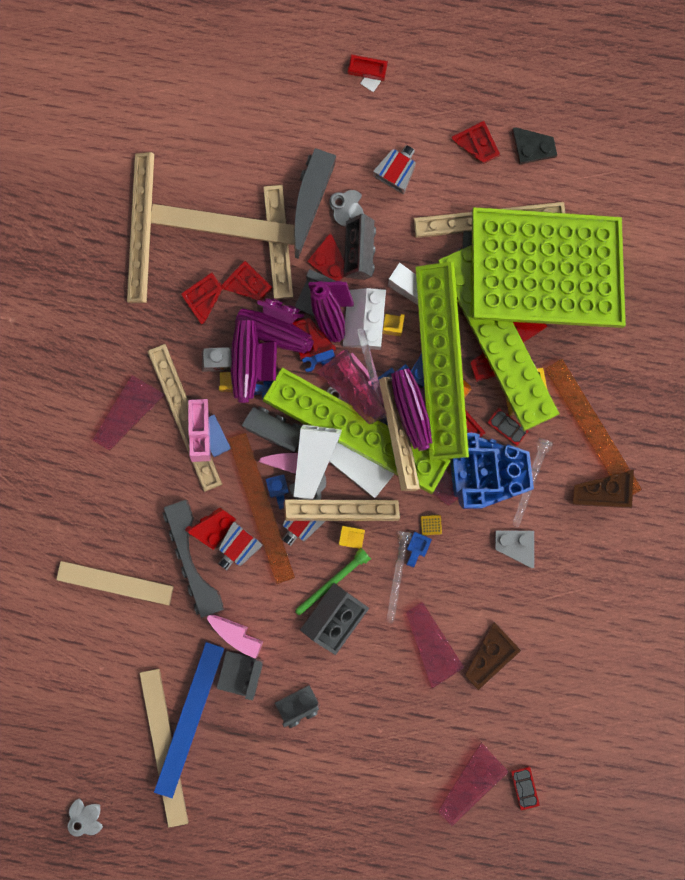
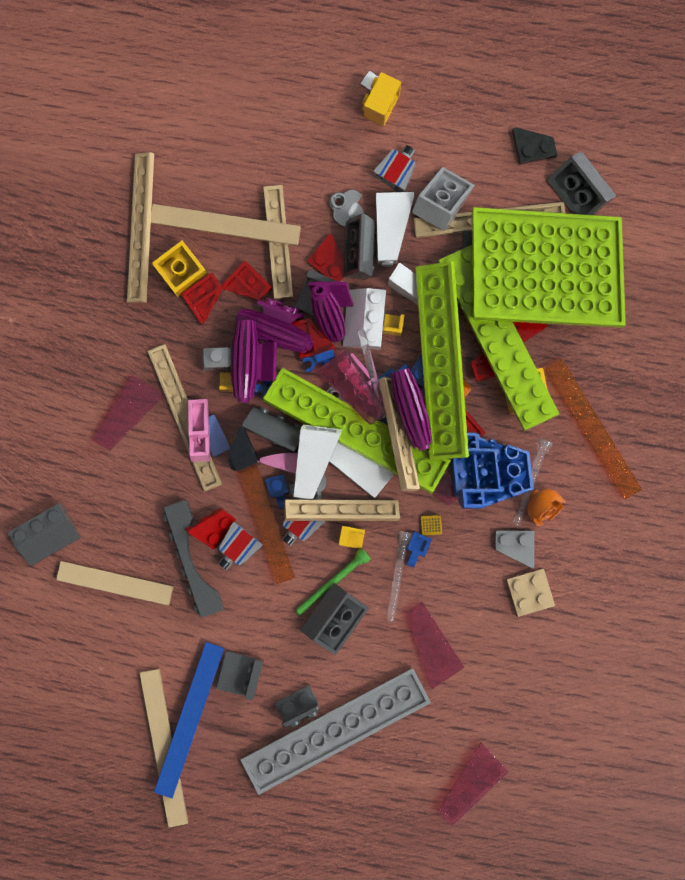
light grey plate [68,799,103,837] -> none
bright pink slope [207,614,263,659] -> none
dark grey slope [294,148,336,259] -> none
red tile [348,54,388,81] -> none
red wing [451,121,501,164] -> none
reddish brown wing [465,622,521,690] -> none
tile [487,408,529,446] -> none
tile [511,766,540,810] -> none
reddish brown wing [573,469,634,508] -> none
none -> dark grey slope [8,504,82,566]
none -> yellow brick [152,240,208,297]
none -> black slope [227,426,261,474]
none -> light grey plate [241,667,431,795]
none -> yellow brick [362,72,402,127]
none -> white slope [376,192,414,267]
none -> light grey slope [412,167,475,231]
none -> tan plate [506,569,555,617]
none -> orange cylinder [527,489,566,526]
none -> dark grey slope [546,152,616,215]

